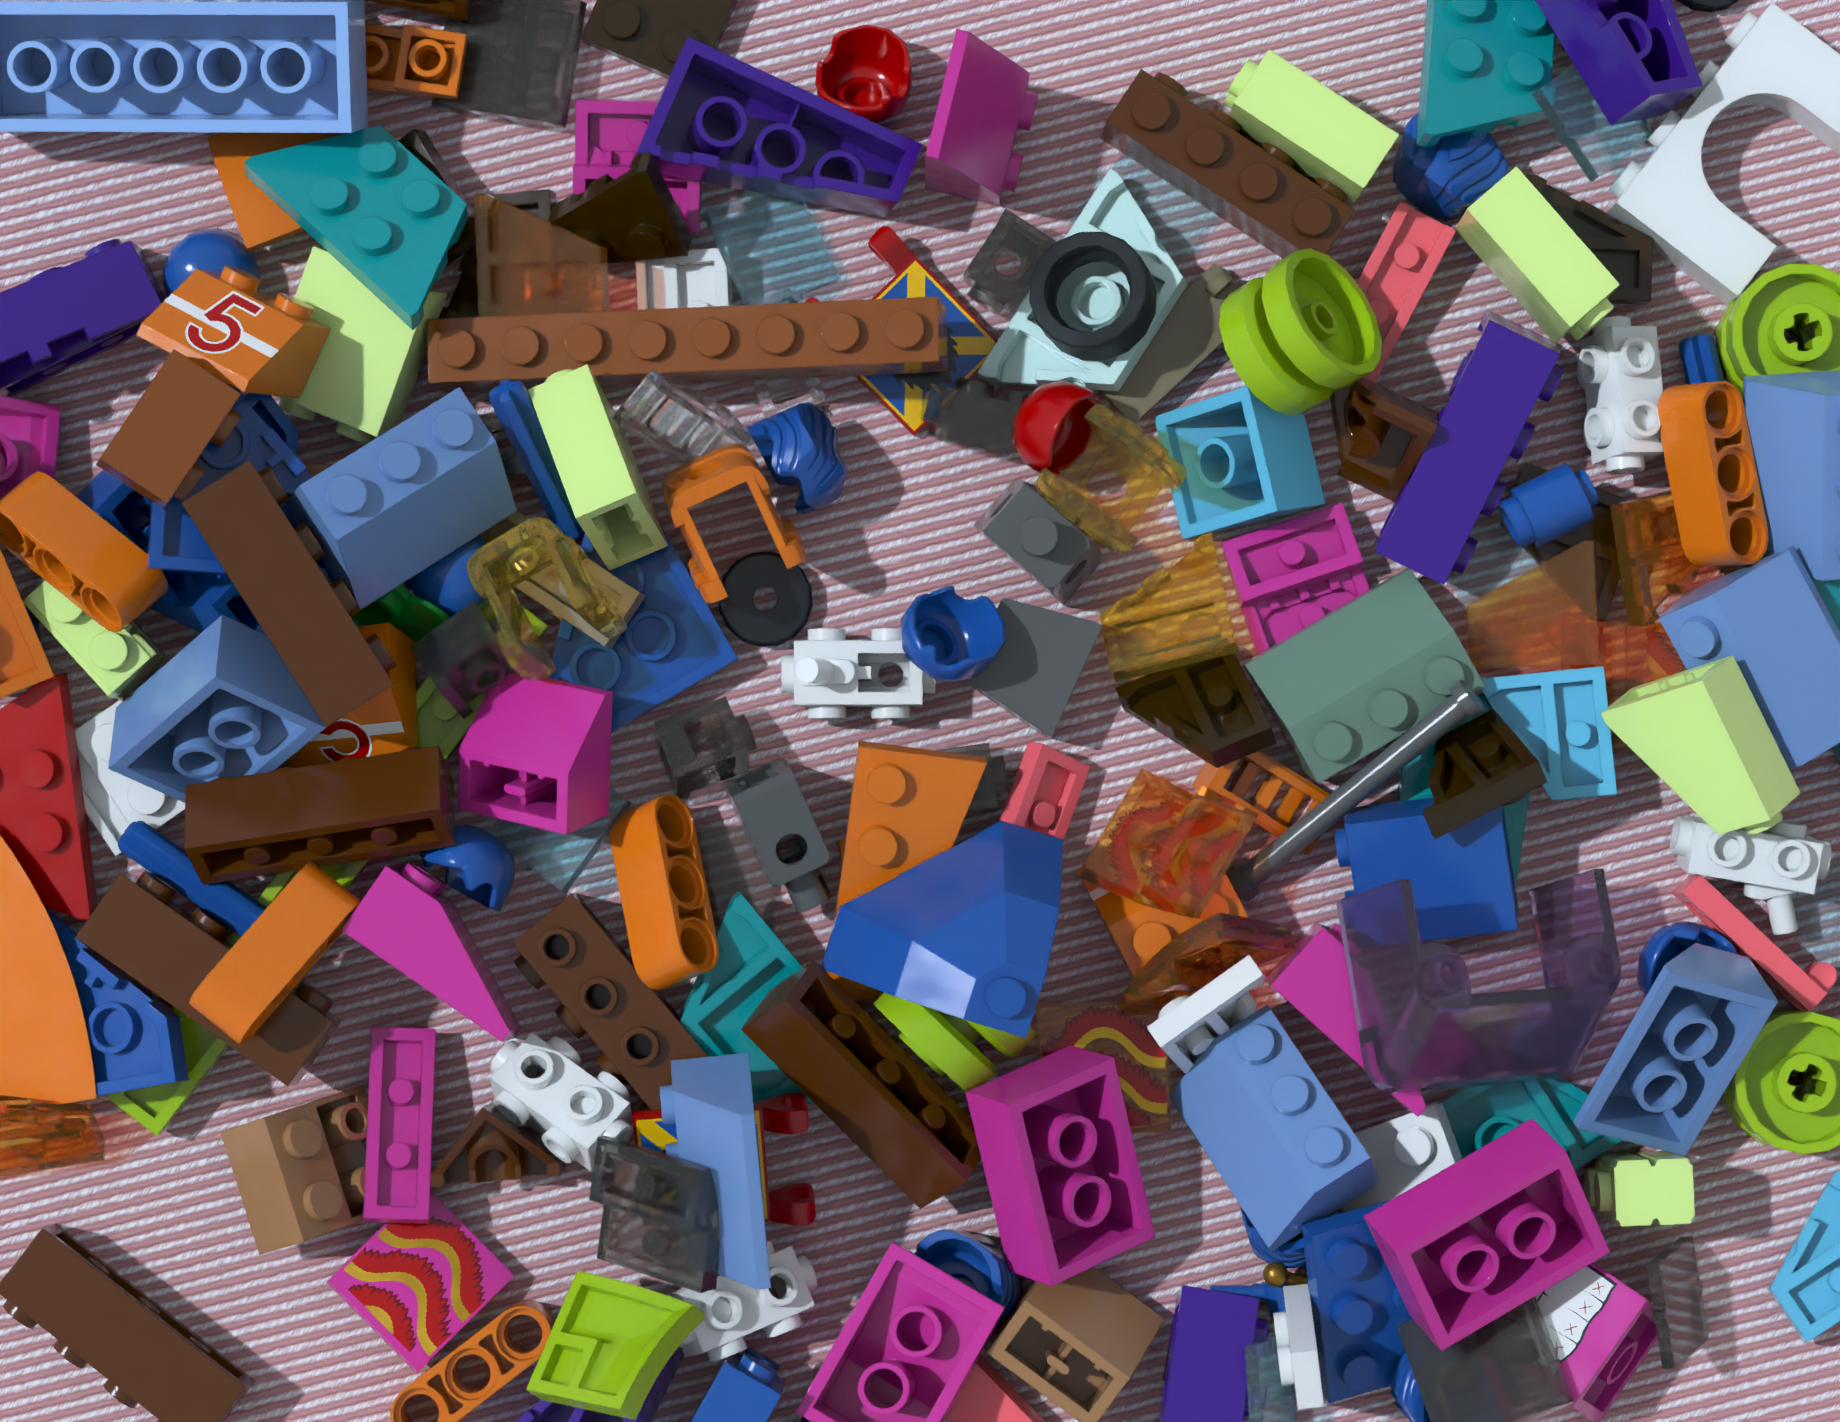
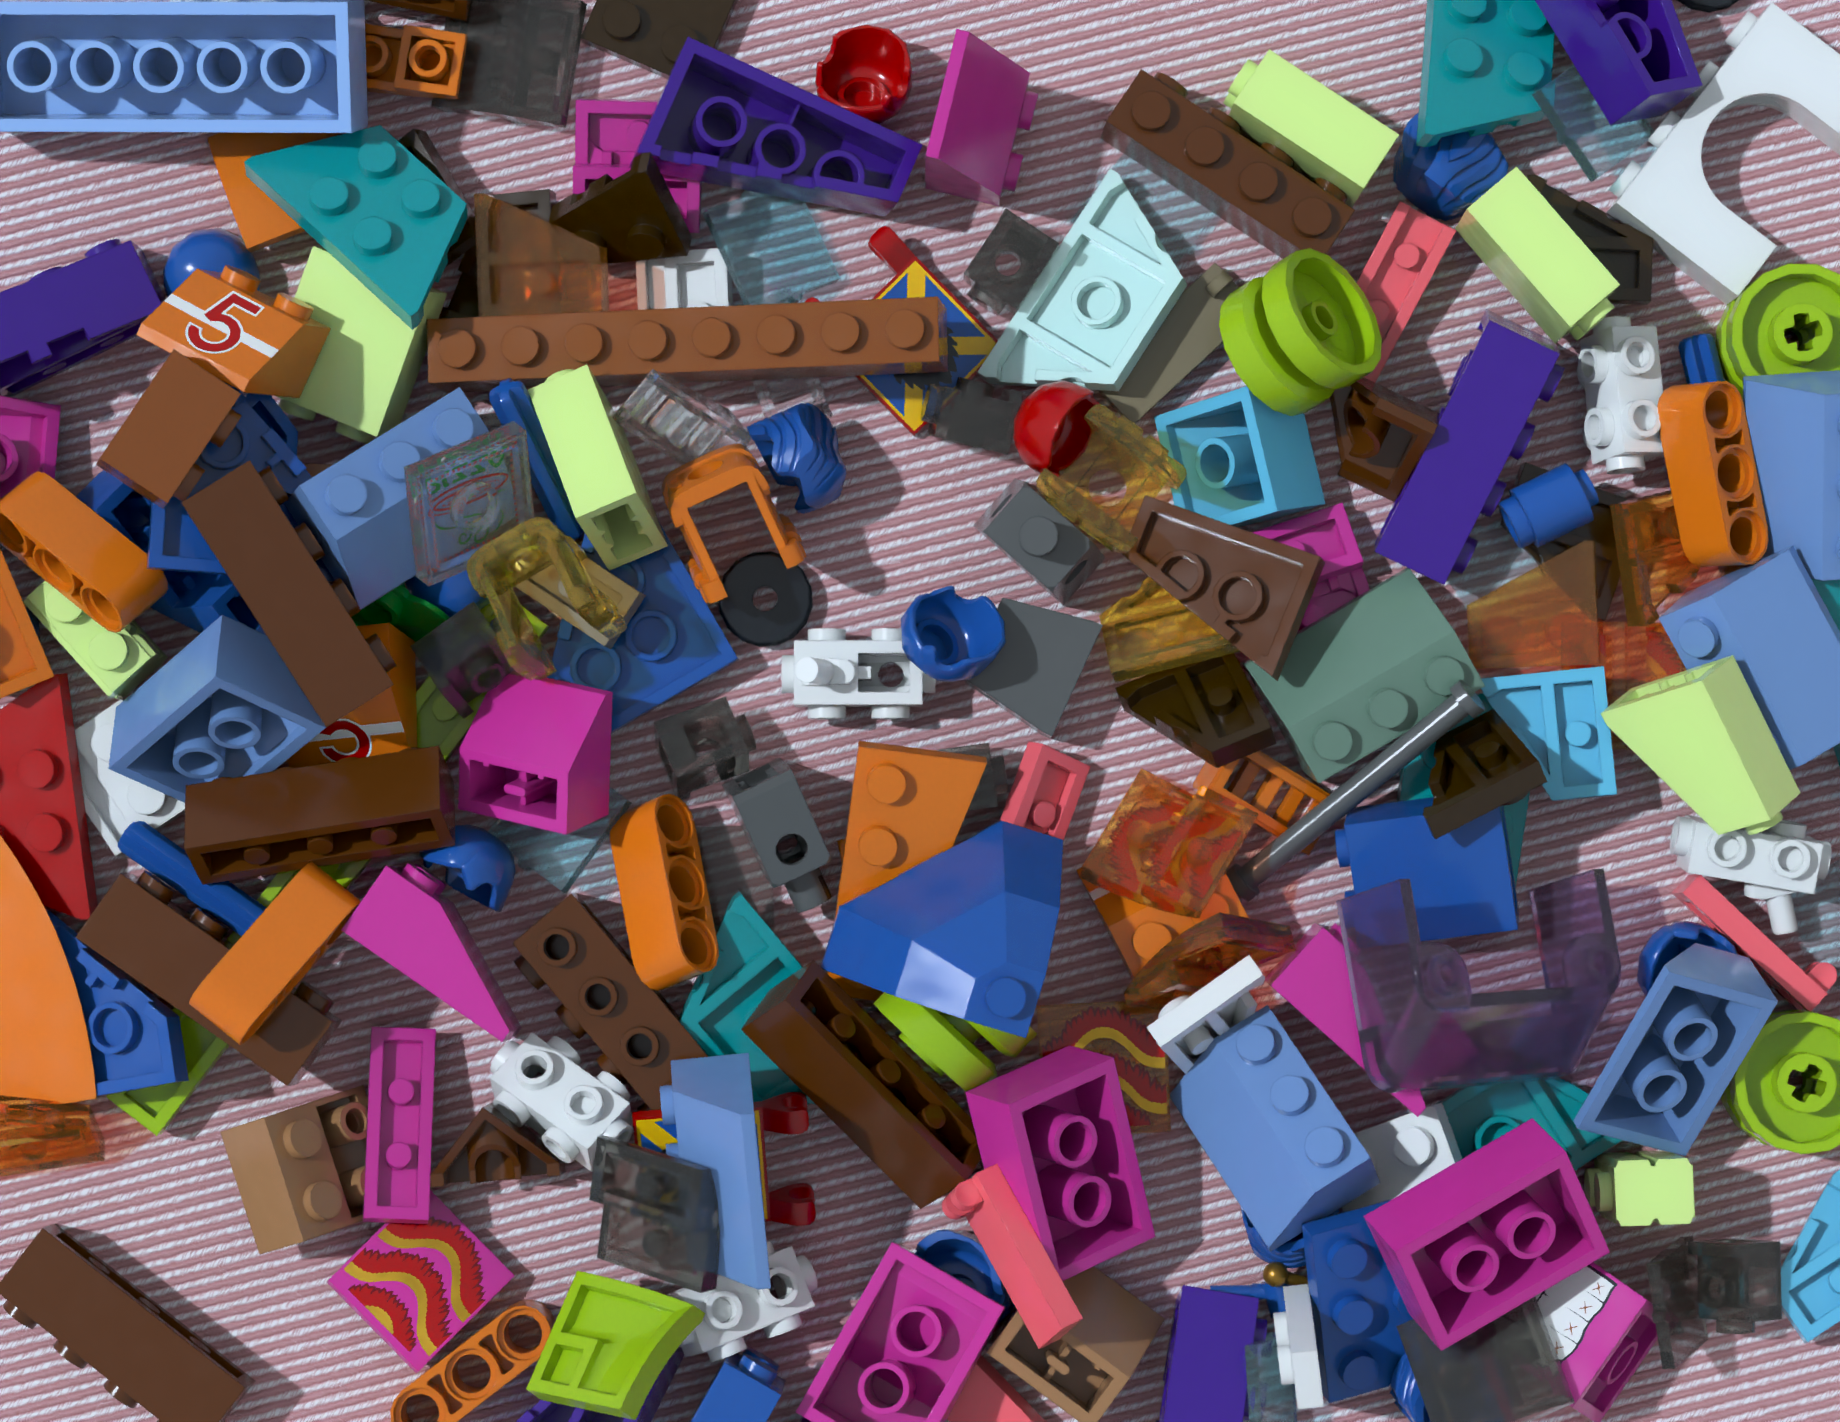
black tyre [1029,232,1157,361] -> none
none -> clear tile [404,421,537,587]
none -> coral hinge [942,1164,1083,1349]
none -> reddish brown wing [1122,495,1325,682]
none -> clear smoke brick [1688,1238,1782,1334]

